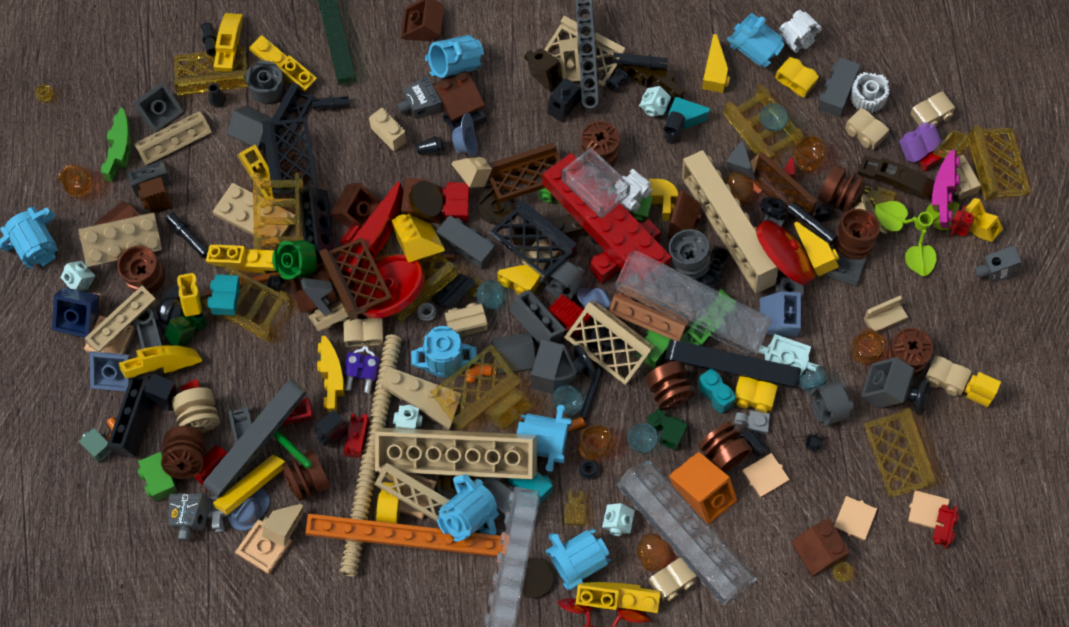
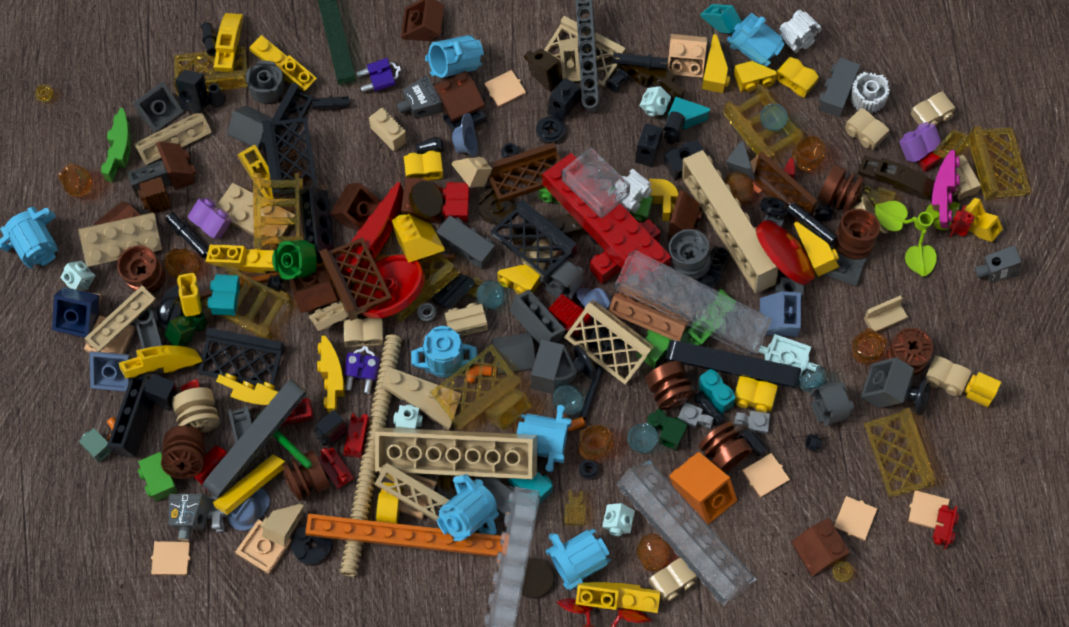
dark grey slope [301,278,333,316] -> none
red slope [340,225,360,245] -> none
copper wheel [580,121,620,170] -> none
none -> light nougat piece [151,541,191,575]
none -> copper slope [156,142,197,190]
none -> clear orange hair [164,248,201,278]
none -> black brick [175,70,209,114]
none -> medium lavender brick [188,198,232,239]
none -> black fence [198,327,285,386]
none -> yellow slope [216,373,279,406]
none -> black plate [291,525,332,566]
none -> red hinge [317,447,354,489]
none -> dark purple piece [356,58,401,93]
none -> yellow brick [404,151,443,181]
none -> light nougat piece [484,70,526,108]
none -> black plate [501,143,519,158]
none -> black gear [536,116,565,144]
none -> black torso [635,123,663,167]
none -> black brick [664,140,707,181]
none -> light nougat slope [667,34,707,78]
none -> light grey plate [678,402,714,429]
none -> black axle [694,391,725,425]
none -> teal slope [700,4,742,34]
none -> yellow slope [734,61,777,93]

